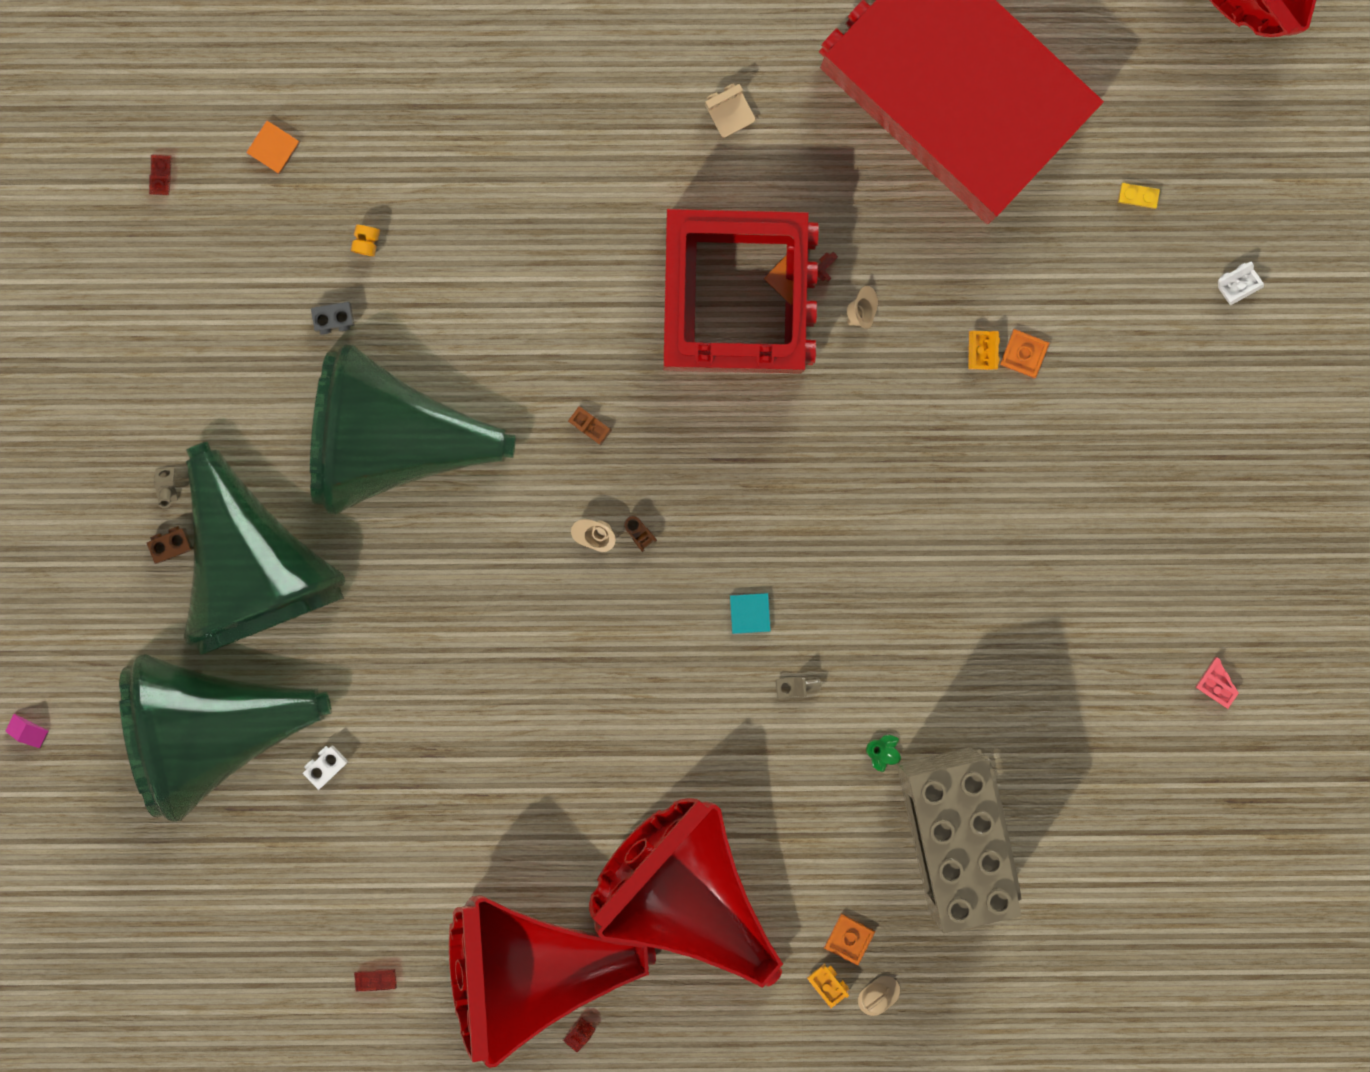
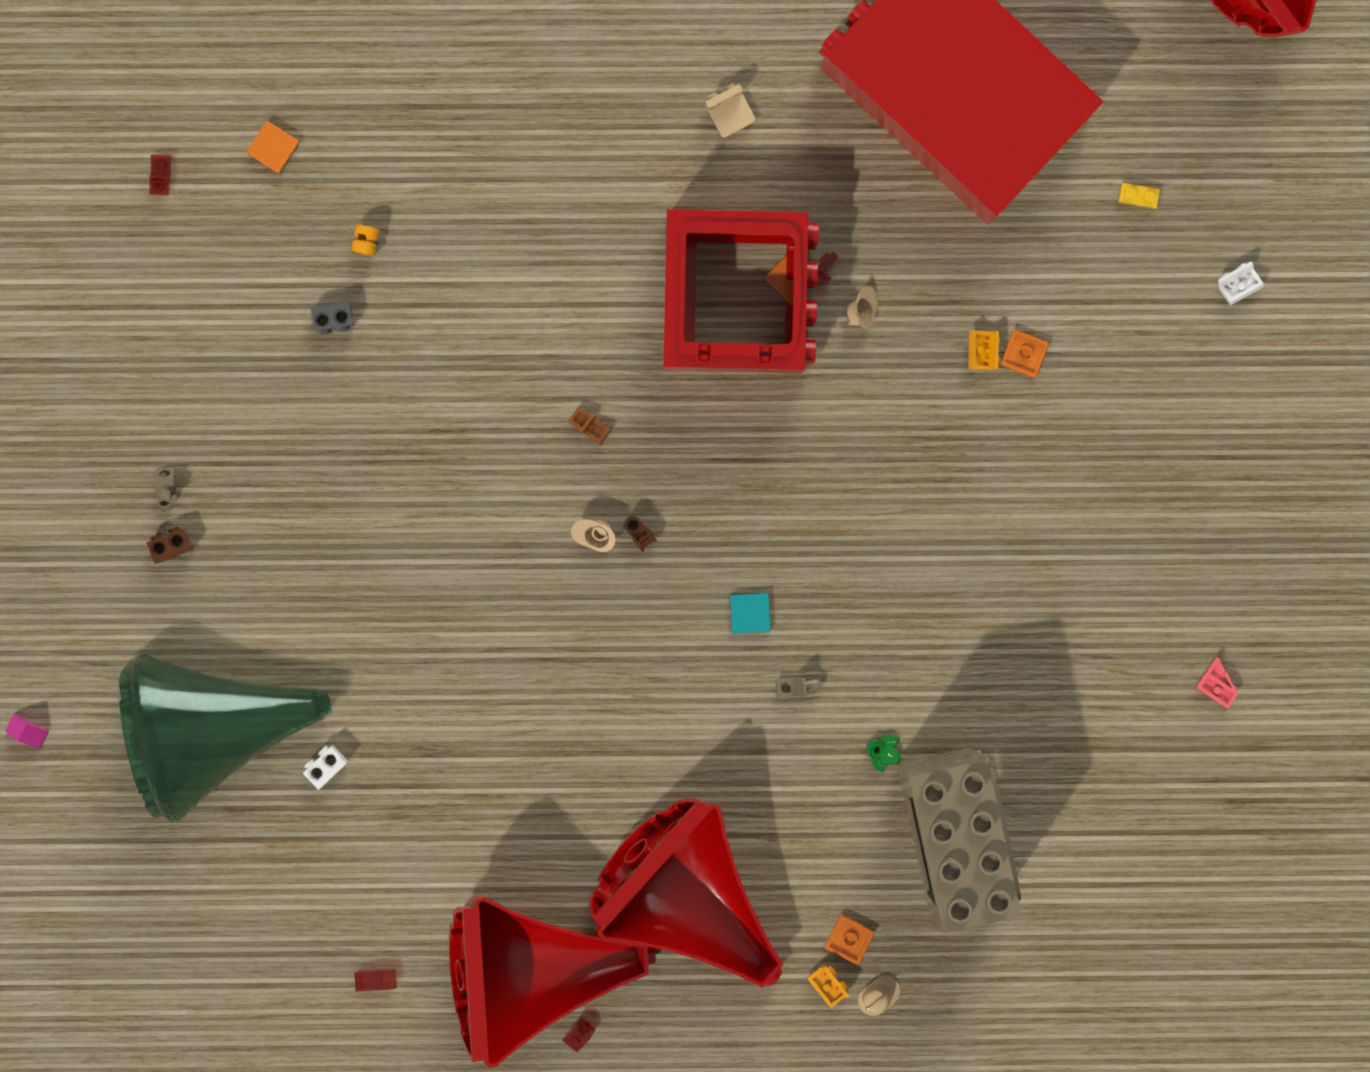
clear green piece [184,441,346,655] -> none
clear green piece [310,344,516,515] -> none

